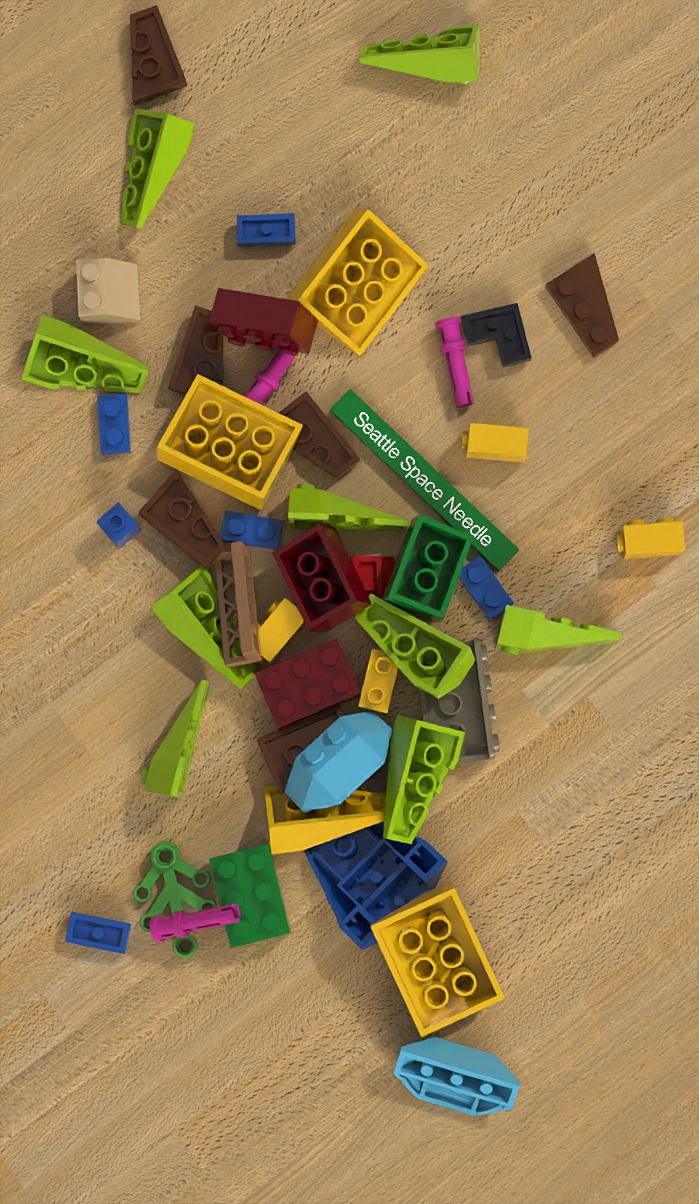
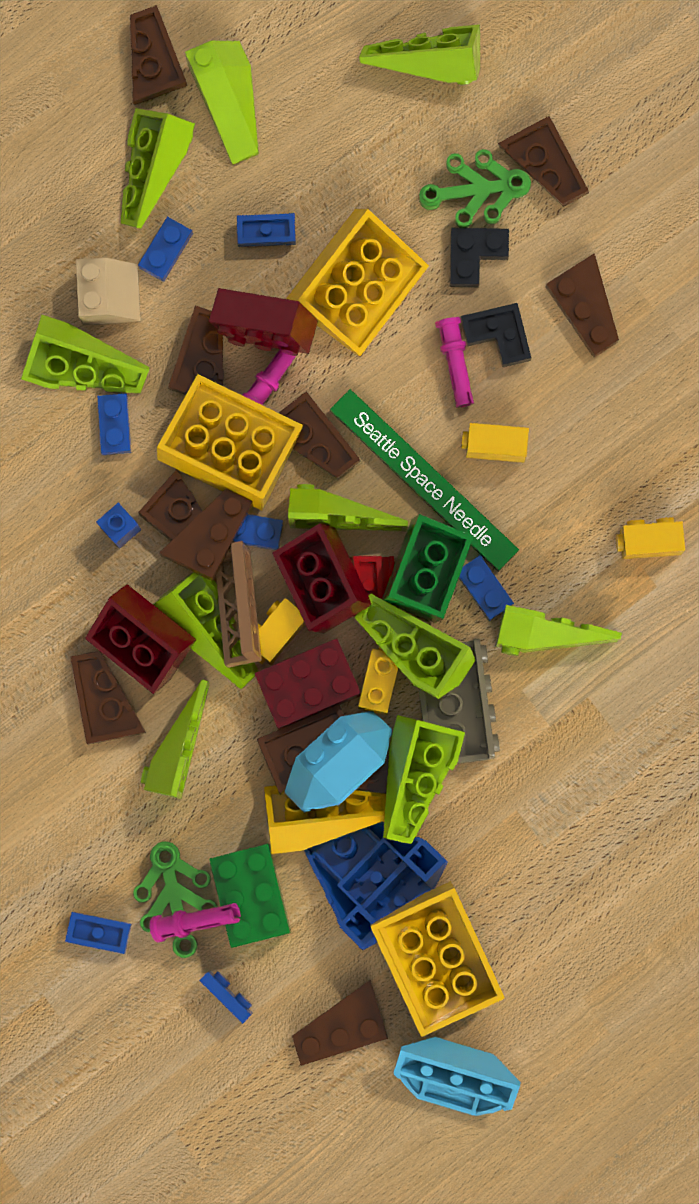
none -> reddish brown wing [70,651,146,745]
none -> dark red brick [85,584,196,694]
none -> blue plate [138,216,193,282]
none -> reddish brown wing [159,489,253,581]
none -> lime wedge [185,40,259,165]
none -> blue plate [199,971,253,1024]
none -> reddish brown wing [292,980,388,1066]
none -> bright green plant [419,149,531,228]
none -> black plate [450,228,509,288]
none -> reddish brown wing [498,116,589,207]

